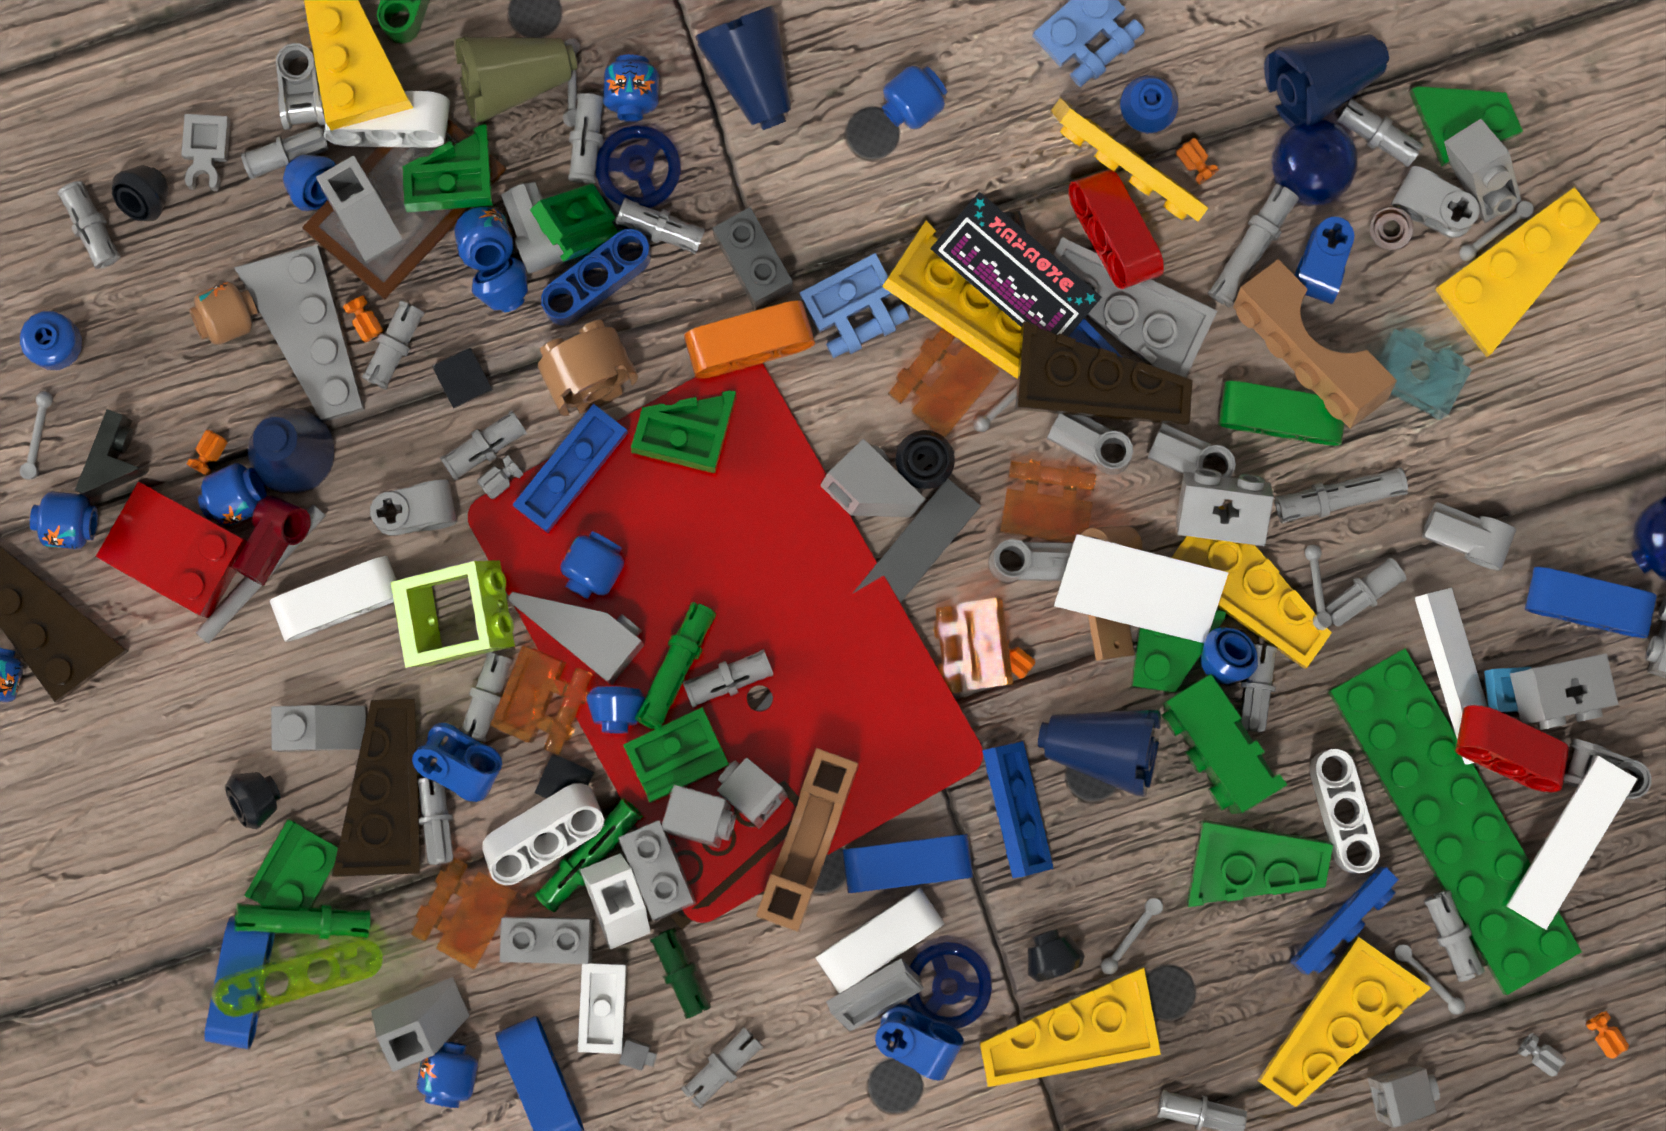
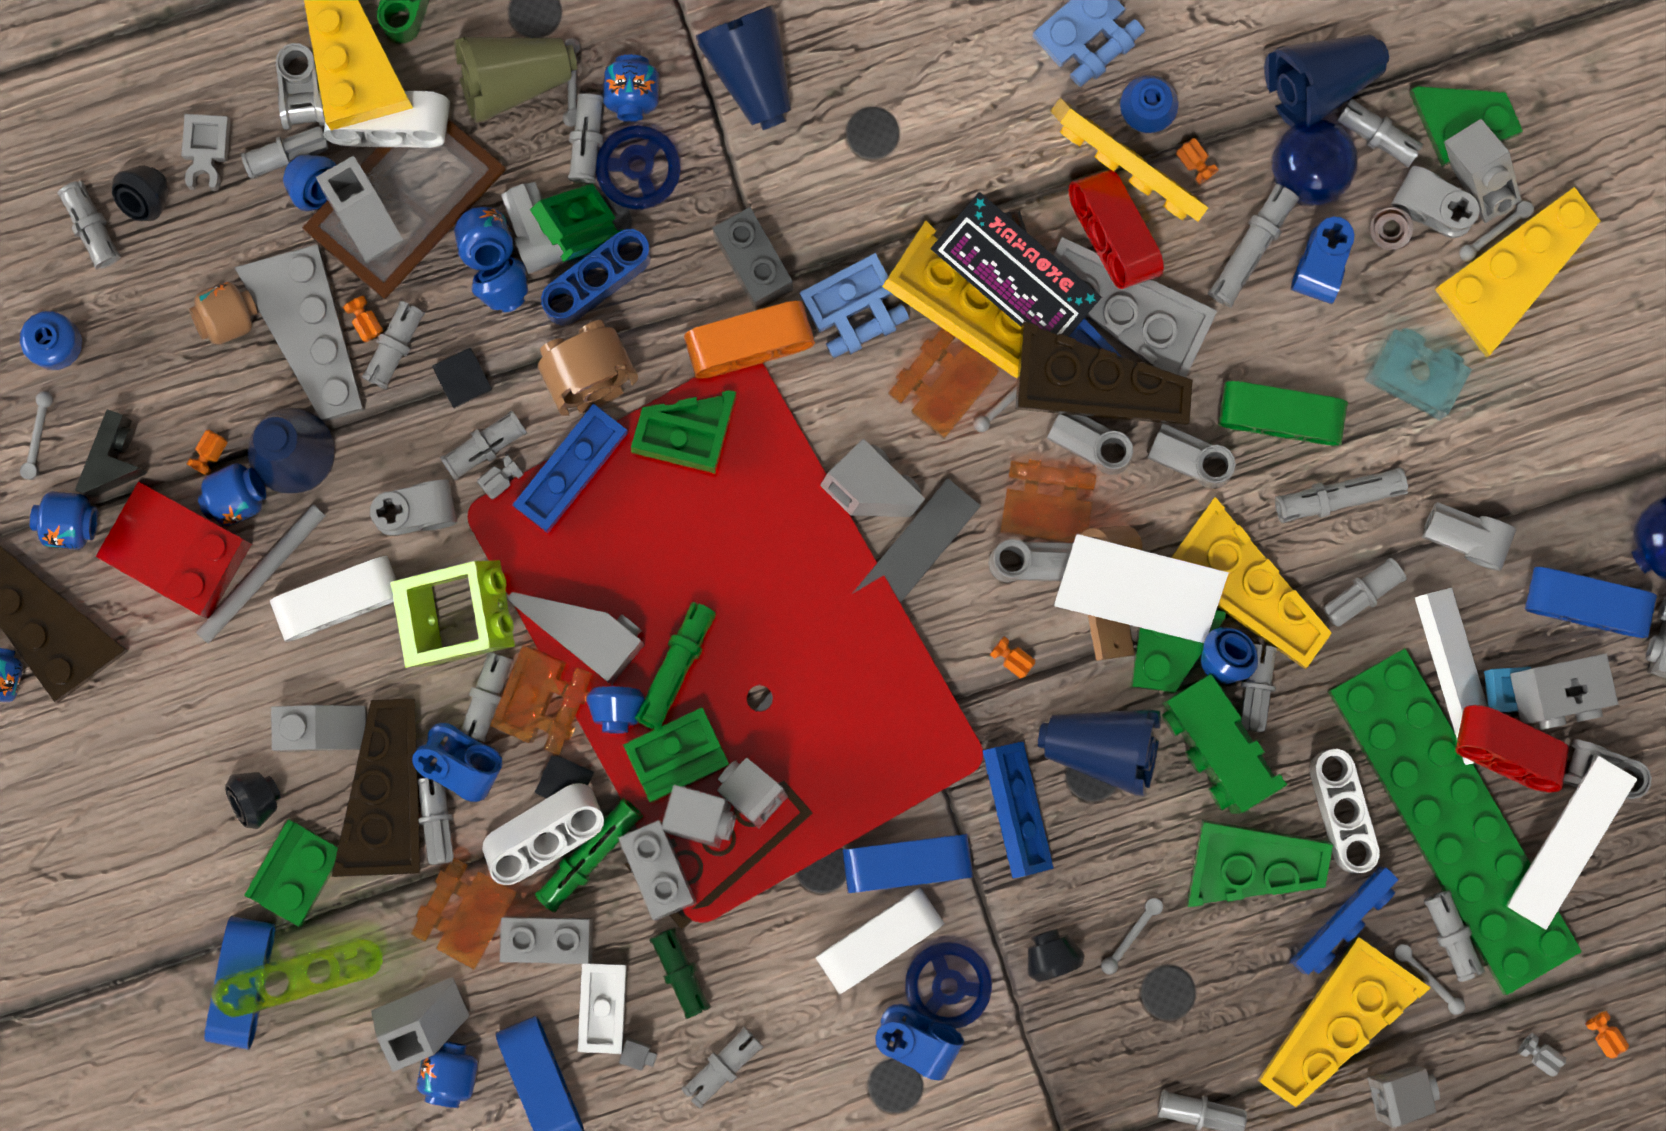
dark red piece [232,496,311,586] -> none
green pin [234,903,371,939] -> none
green wing [402,124,493,213] -> none
blue head [560,531,624,599] -> none
white slope [580,853,651,950] -> none
light grey pin [615,198,705,255] -> none
light grey pin [683,649,774,708] -> none
medium nougat arch [756,748,859,932] -> none
light grey tile [826,958,924,1031] -> none
blue head [882,66,947,130] -> none
black cone [895,430,955,489] -> none
clear orange plate [933,598,1013,694] -> none
yellow wing [979,967,1161,1087] -> none
light grey brick [1176,468,1274,546] -> none
medium nougat arch [1233,259,1397,429] -> none
light grey hinge [1305,544,1332,630] -> none

